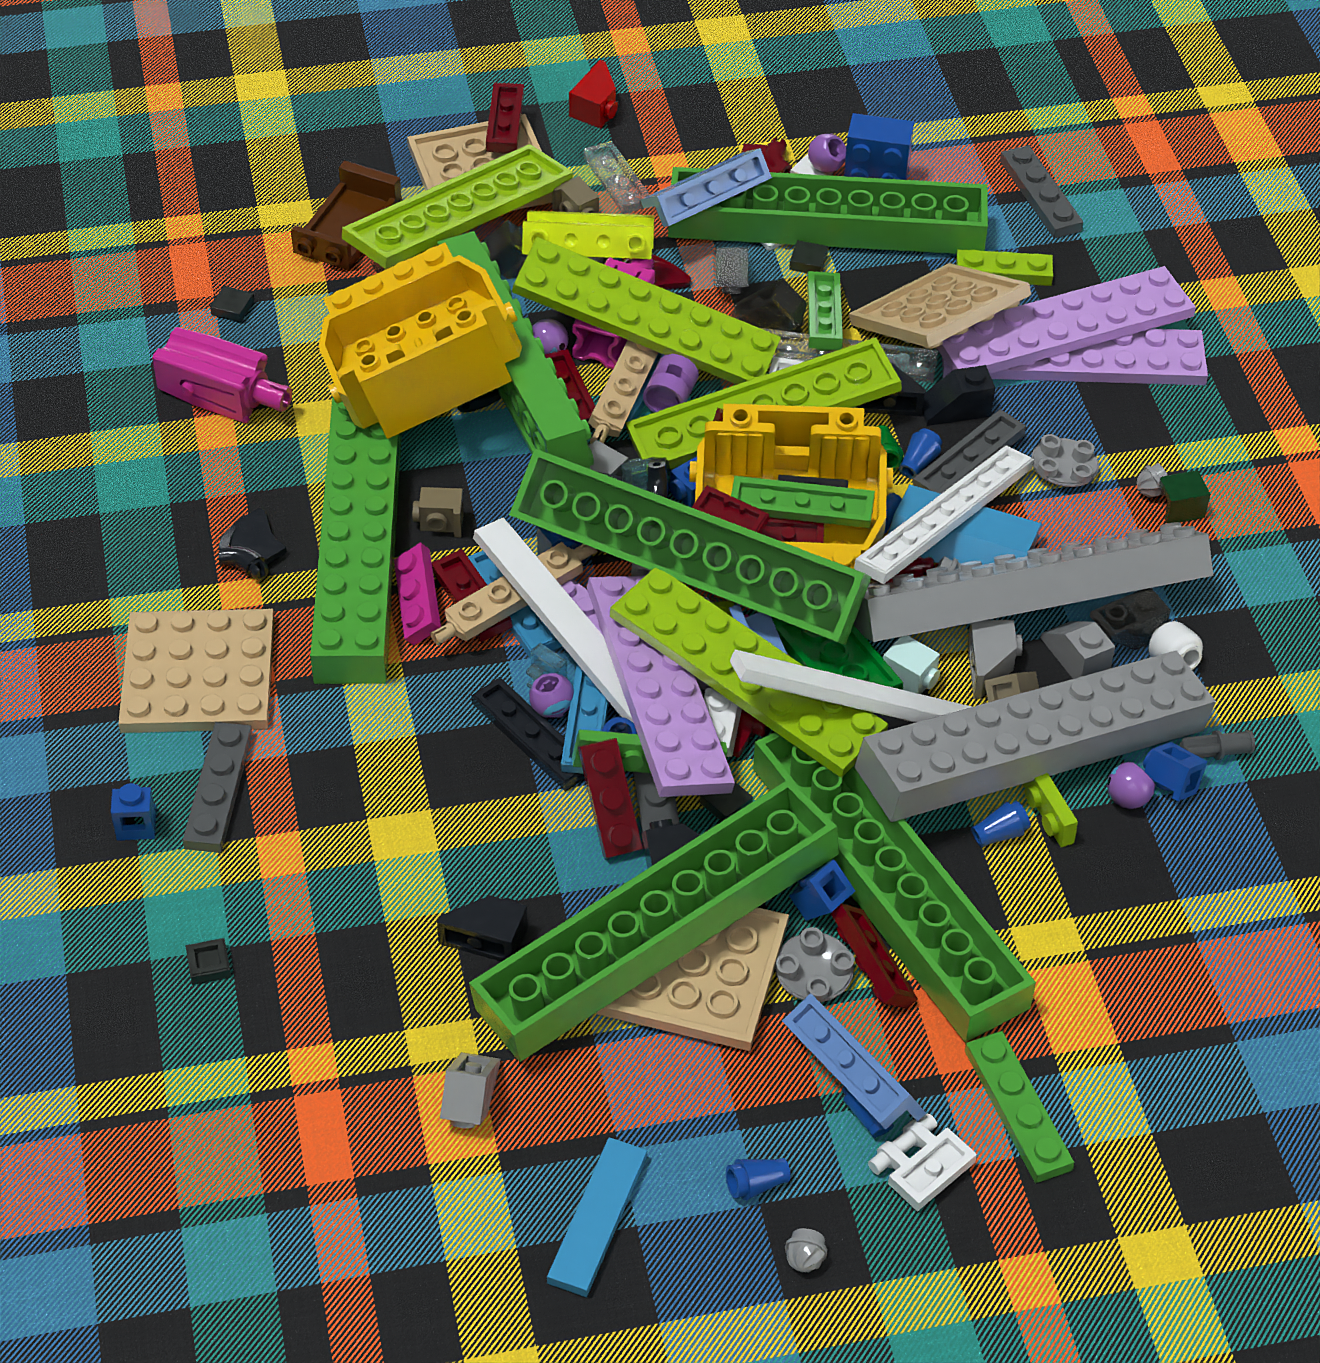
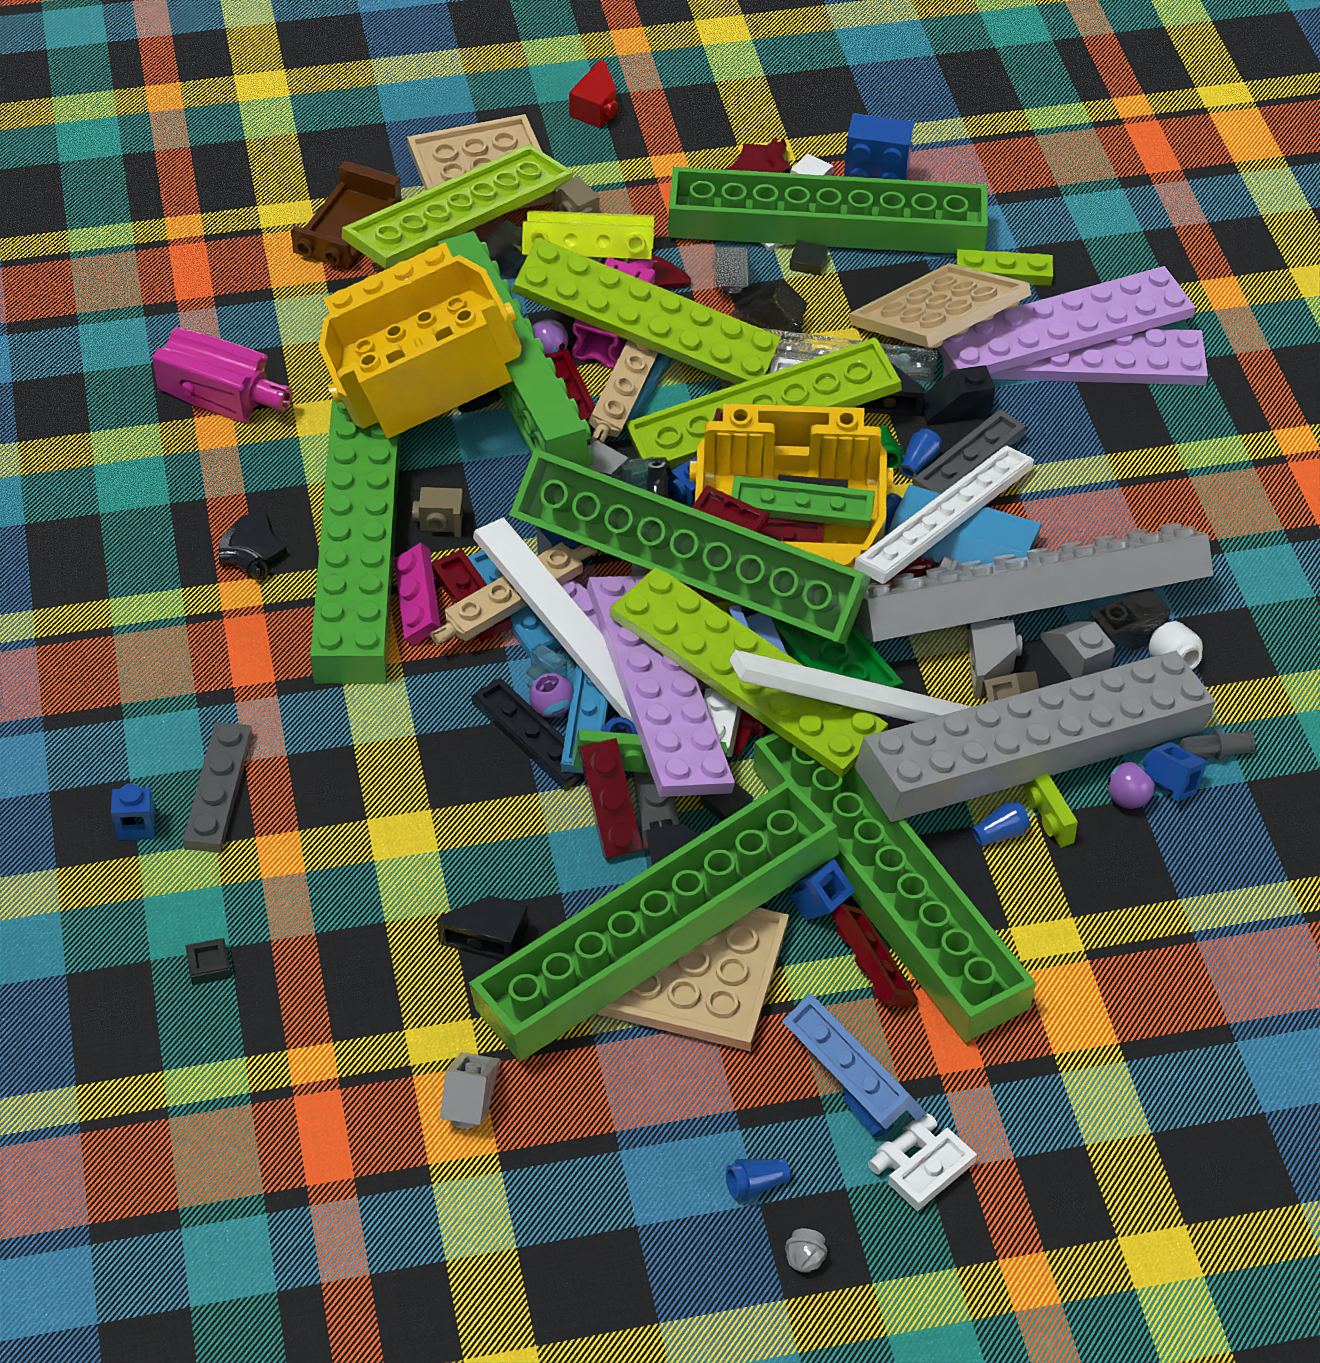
tan plate [118,609,275,733] -> none
pearl dark grey tile [210,286,254,322] -> none
dark red plate [486,83,524,153] -> none
dark azure tile [547,1137,647,1297] -> none
clear plate [584,141,650,214] -> none
medium blue fence [640,148,772,227] -> none
medium lavender wheel [643,354,699,413] -> none
light grey dish [775,927,854,1002] -> none
bright green plate [807,271,843,351] -> none
medium lavender piece [808,133,846,173] -> none
light aqua brick [883,635,940,694] -> none
bright green plate [965,1031,1074,1184] -> none
dark grey plate [1000,145,1083,238] -> none
light grey dish [1031,434,1099,487] -> none
light grey plate [1137,463,1168,498] -> none
dark green panel [1159,470,1211,523] -> none

